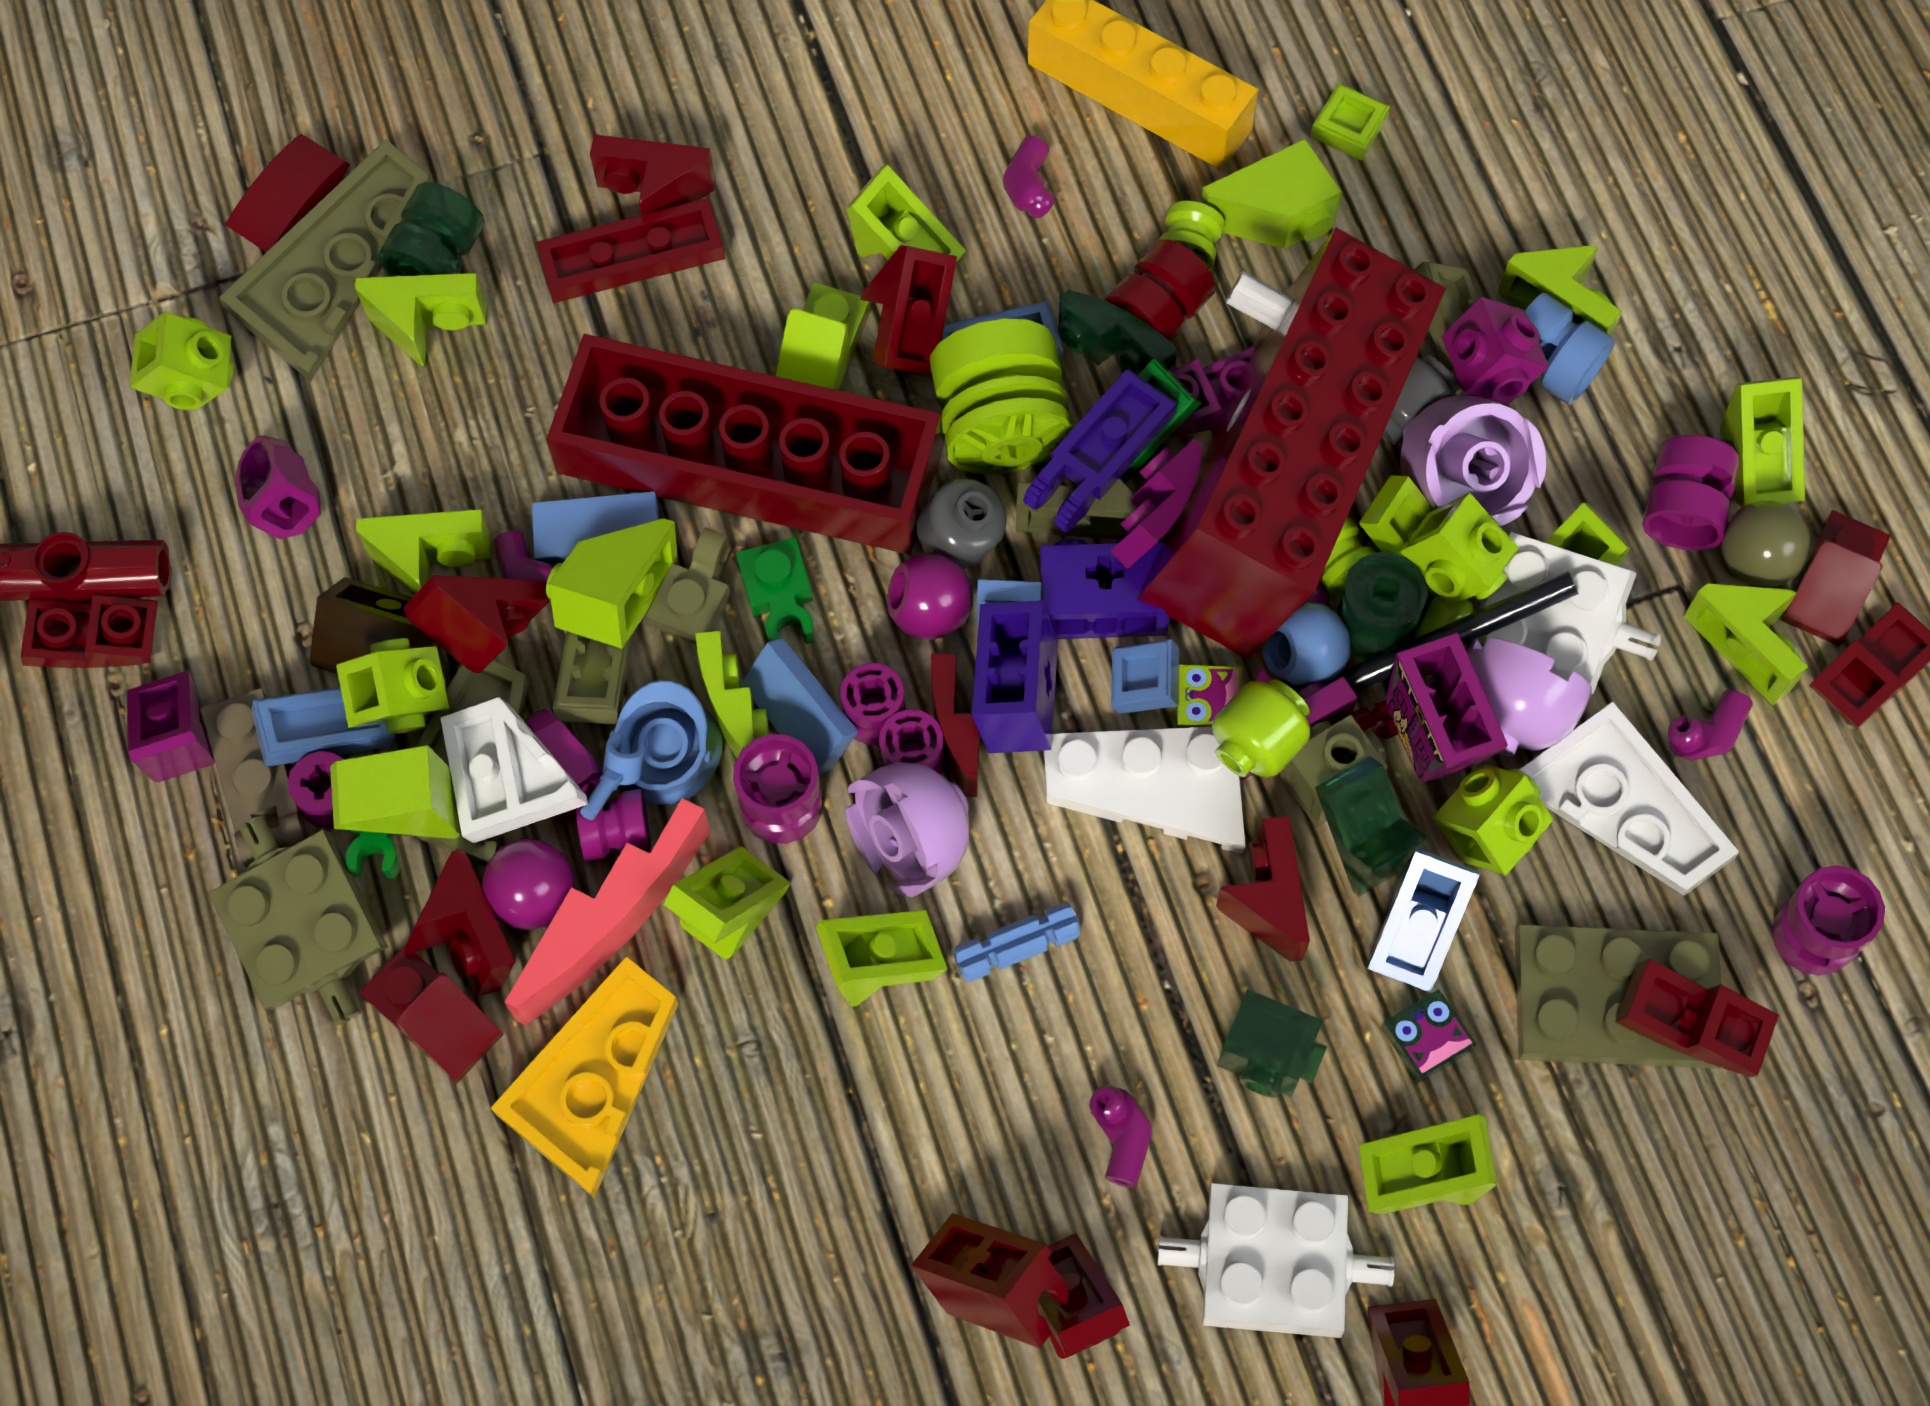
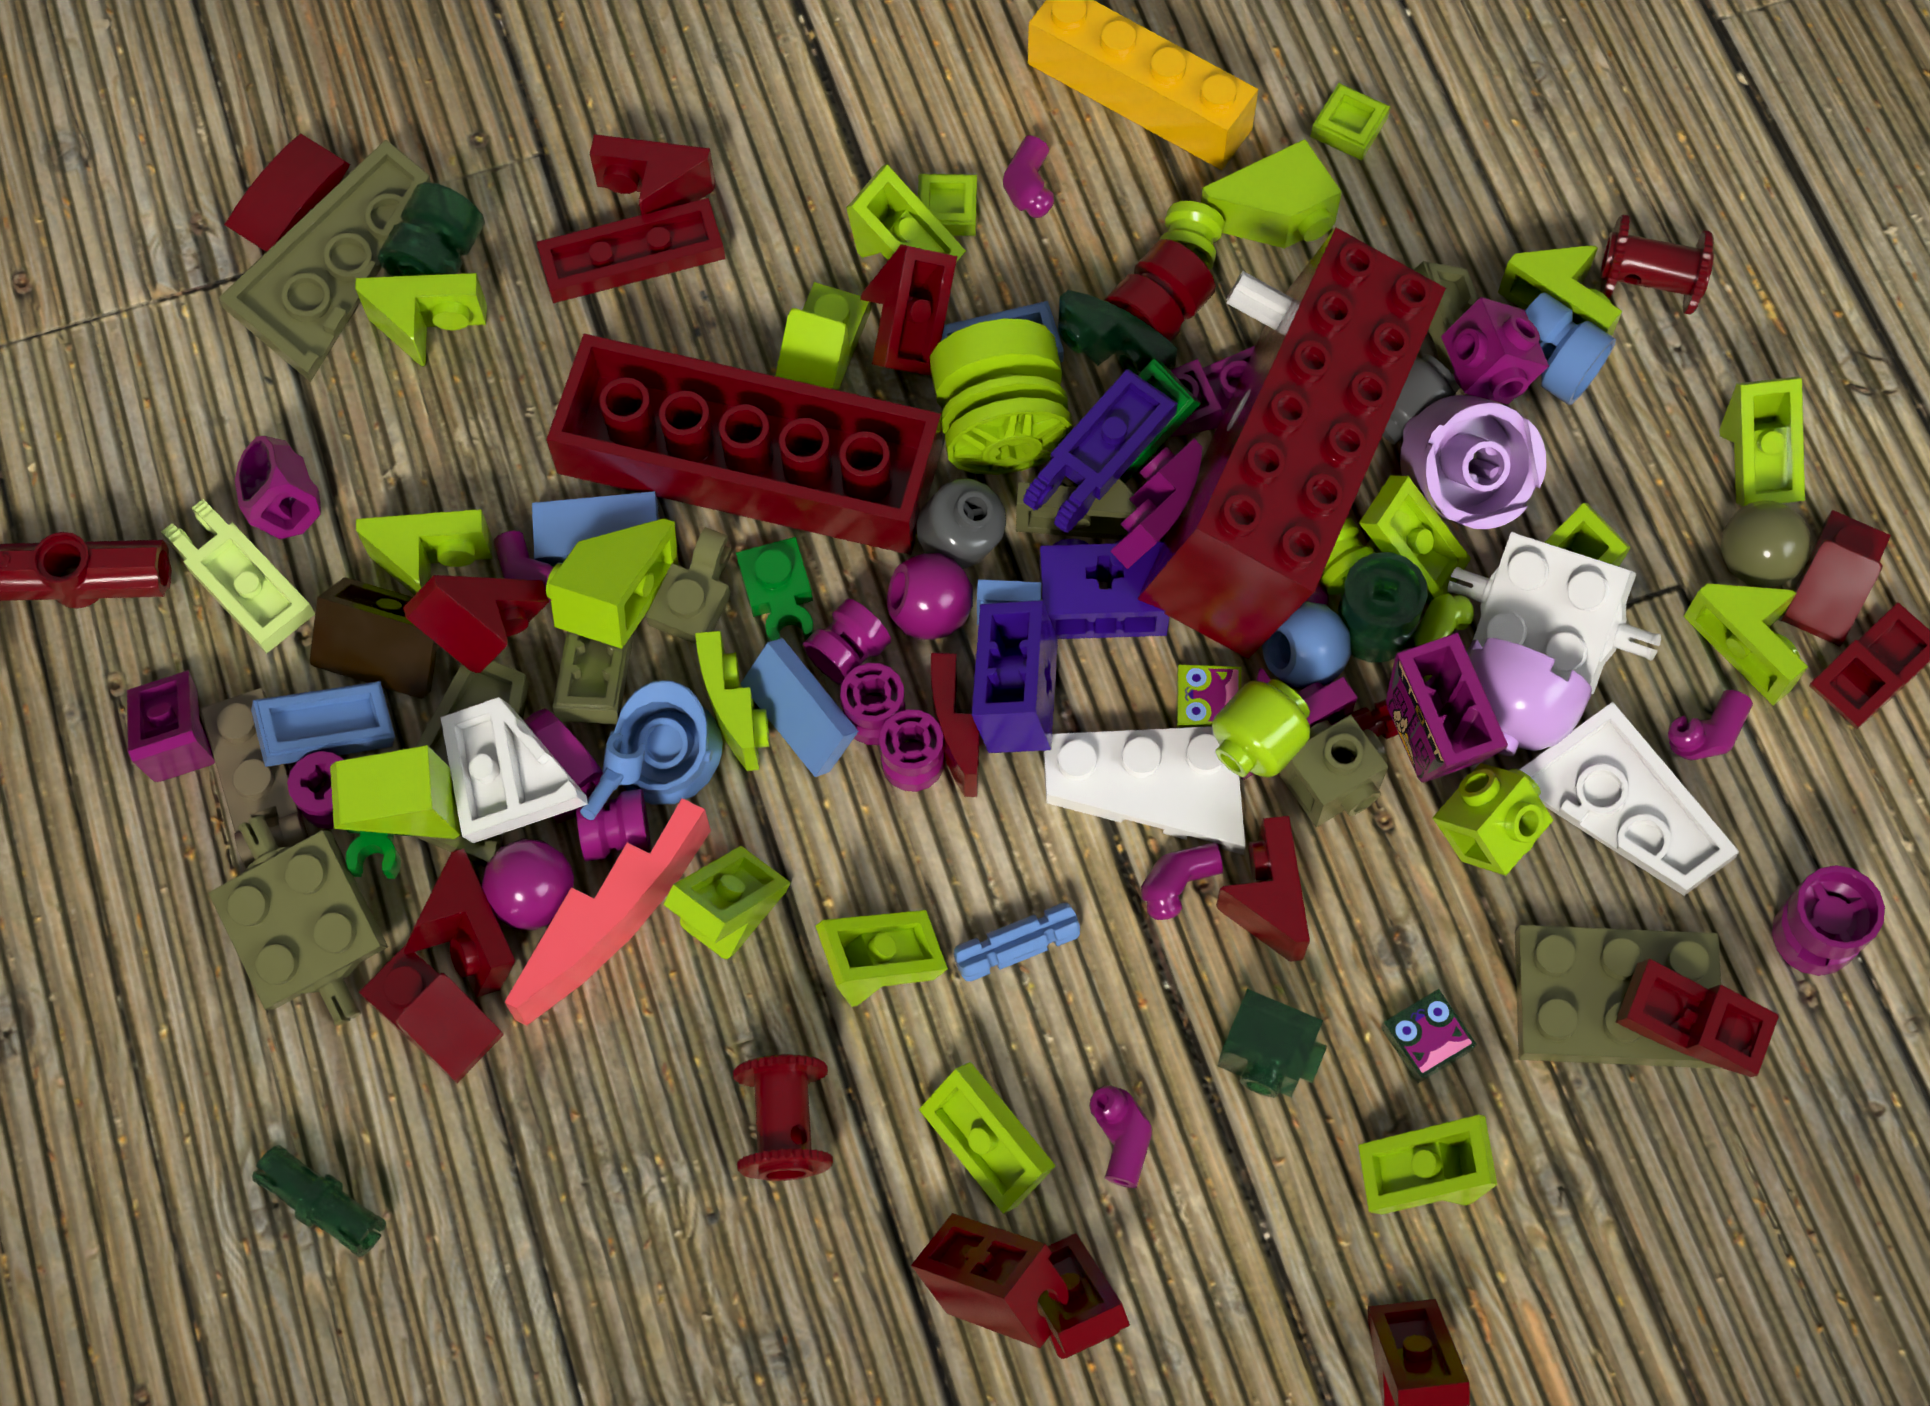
dark red slope [21,594,158,668] -> none
lime brick [129,311,234,411] -> none
lime brick [336,638,449,735] -> none
yellow wing [491,956,679,1199] -> none
magenta wheel [733,734,823,844] -> none
lavender cylinder [845,762,969,898] -> none
medium blue tile [1111,639,1179,714] -> none
white plate [1157,1183,1395,1338] -> none
clear green slope [1315,756,1428,897] -> none
black bar [1333,571,1579,693] -> none
slope [1368,848,1480,992] -> none
lime brick [1400,492,1519,607] -> none
magenta wheel [1642,434,1740,551] -> none
none -> yellowish green hinge [161,499,315,654]
none -> clear green pin [252,1145,386,1257]
none -> dark red hose [733,1054,833,1181]
none -> magenta wheel [802,598,891,686]
none -> lime tile [918,174,977,236]
none -> lime plate [919,1062,1056,1214]
none -> magenta arm [1141,842,1223,920]
none -> dark red hose [1600,215,1714,315]

